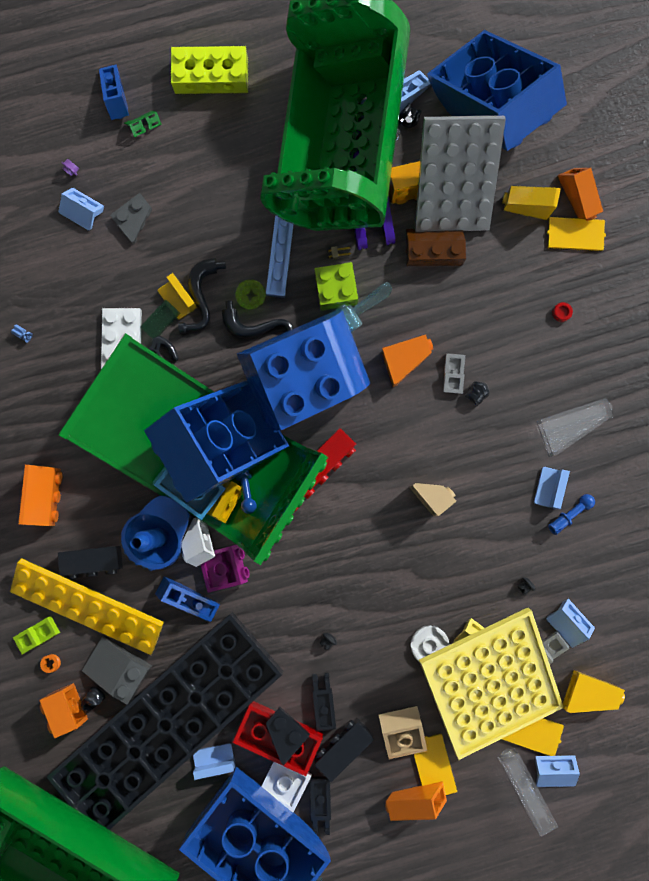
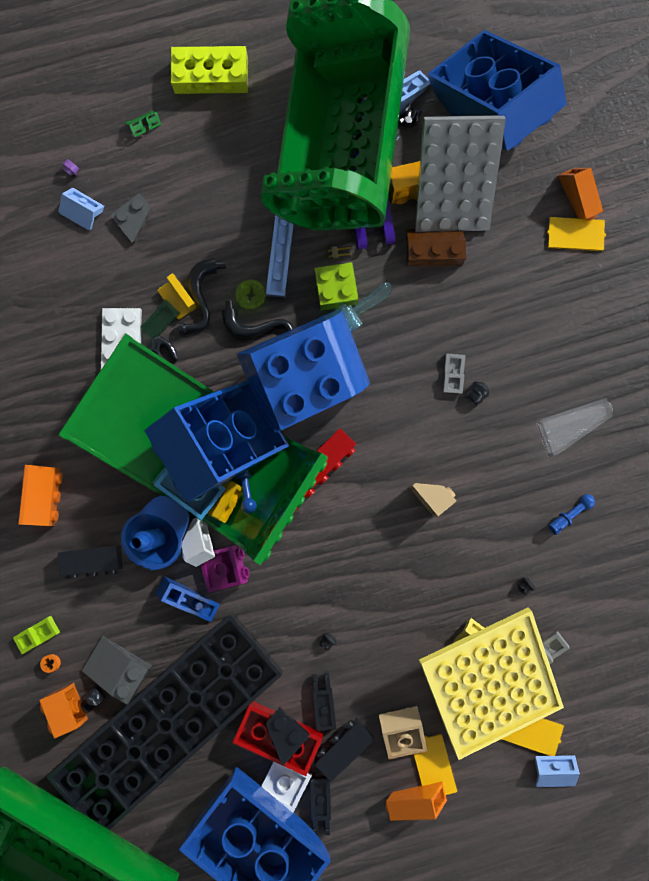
yellow plate [10,558,164,655] -> none
medium blue piece [11,324,32,343] -> none
blue slope [99,64,129,120] -> none
light blue panel [193,743,236,780] -> none
orange slope [381,335,433,387] -> none
white tile [410,625,450,661] -> none
clear slope [497,748,558,837] -> none
yellow slope [502,186,561,220] -> none
light blue panel [534,467,570,509] -> none
light blue panel [546,599,595,647] -> none
red tile [552,302,573,322] -> none
yellow slope [563,670,625,713] -> none

